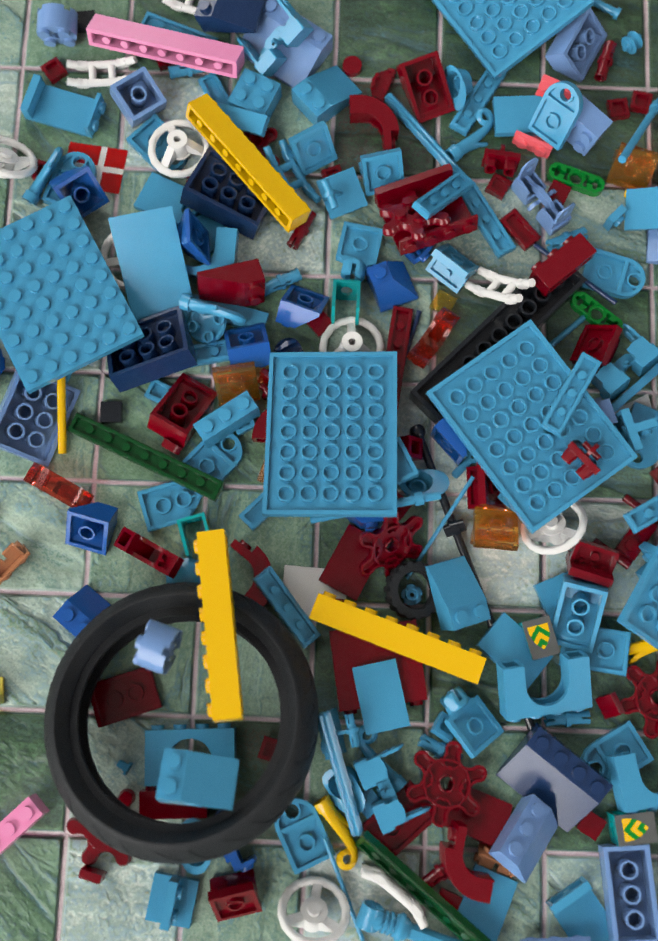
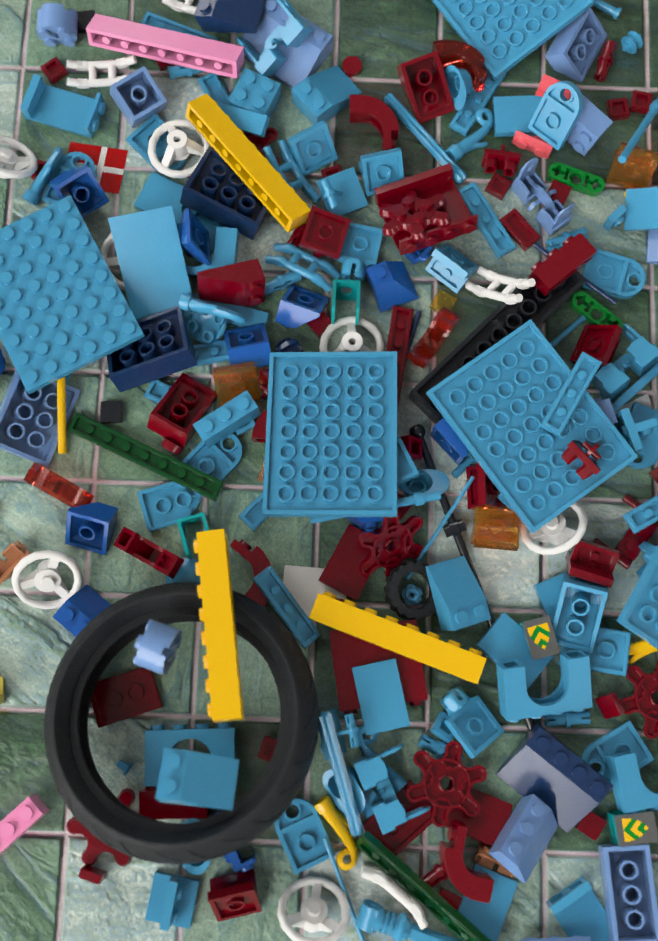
dark red tile [370,68,397,102] -> none
dark azure tile [412,170,475,220] -> none
none -> white piece [11,550,83,610]
none -> dark azure piece [265,243,341,293]
none -> dark red bracket [299,206,351,260]
none -> clear red arch [432,40,487,93]

